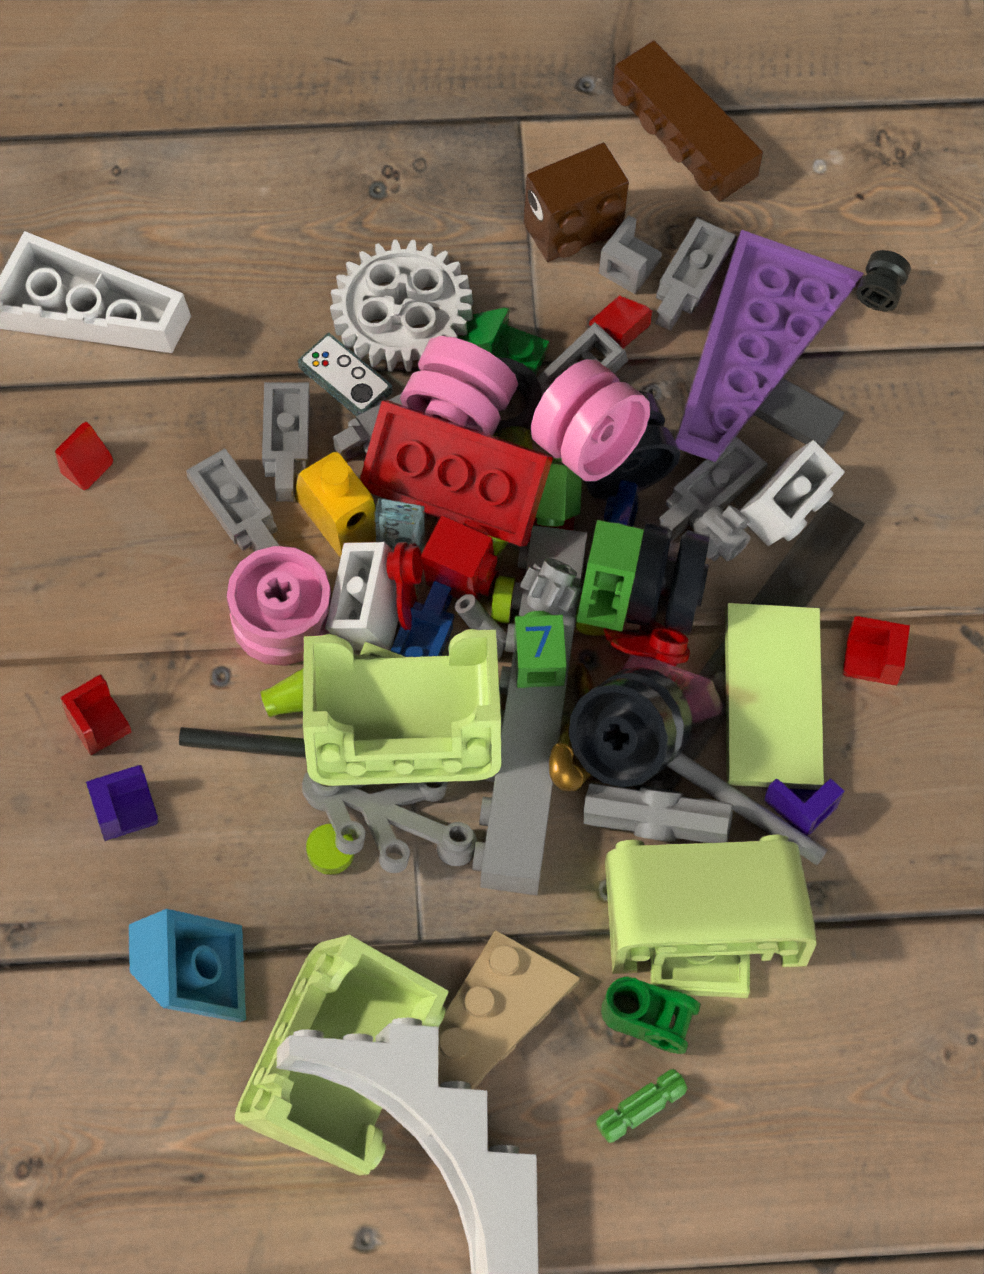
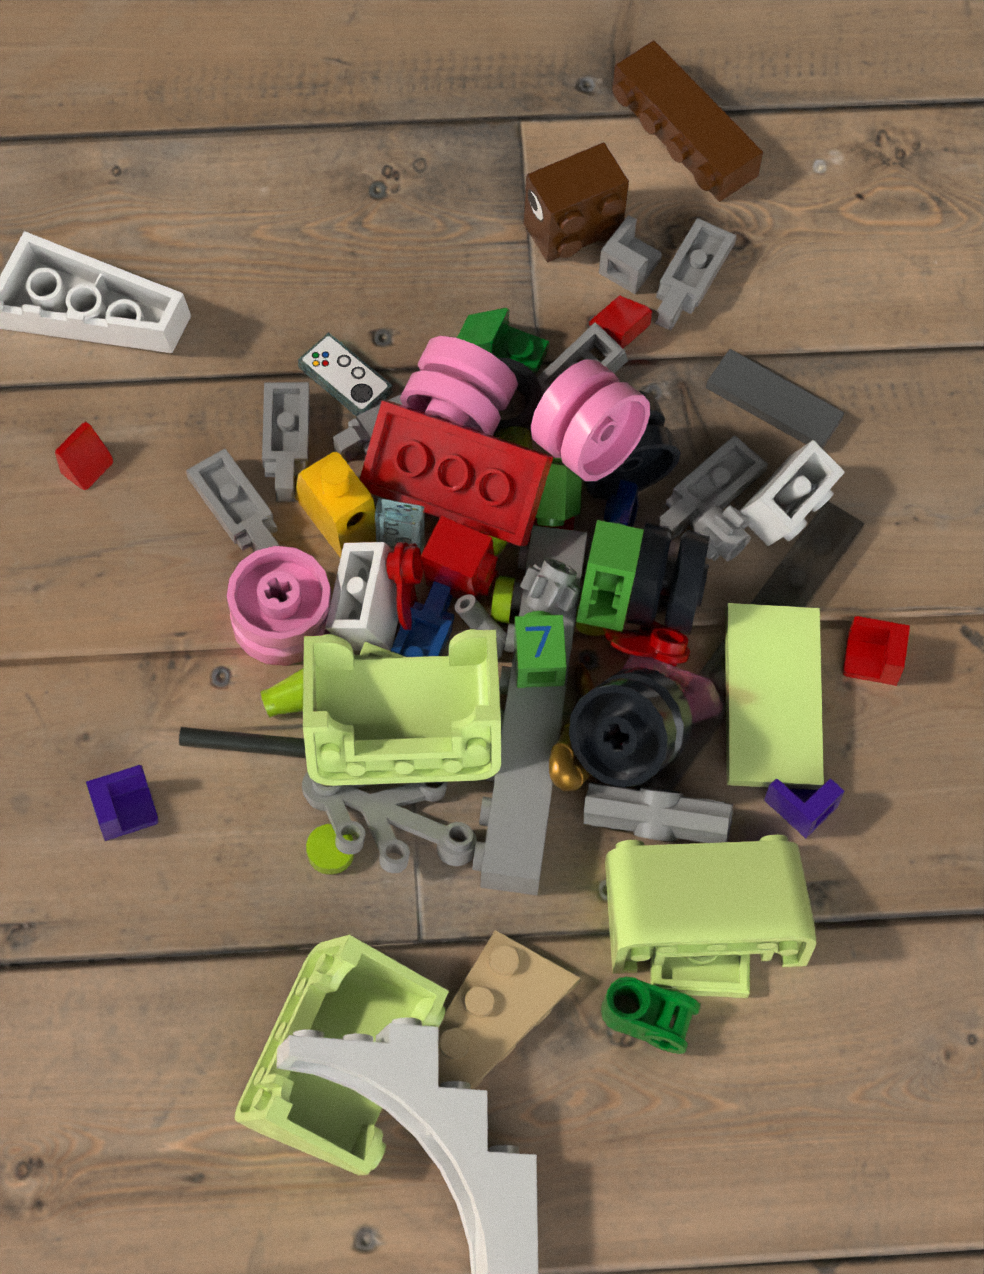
red panel [60,675,132,755] -> none
dark azure slope [129,909,246,1022] -> none
white gear [330,240,473,371] -> none
bright green axle [596,1069,688,1143] -> none
light grey bar [666,753,827,865] -> none
medium lavender wing [675,230,864,462] -> none
pearl dark grey wheel [856,250,911,312] -> none

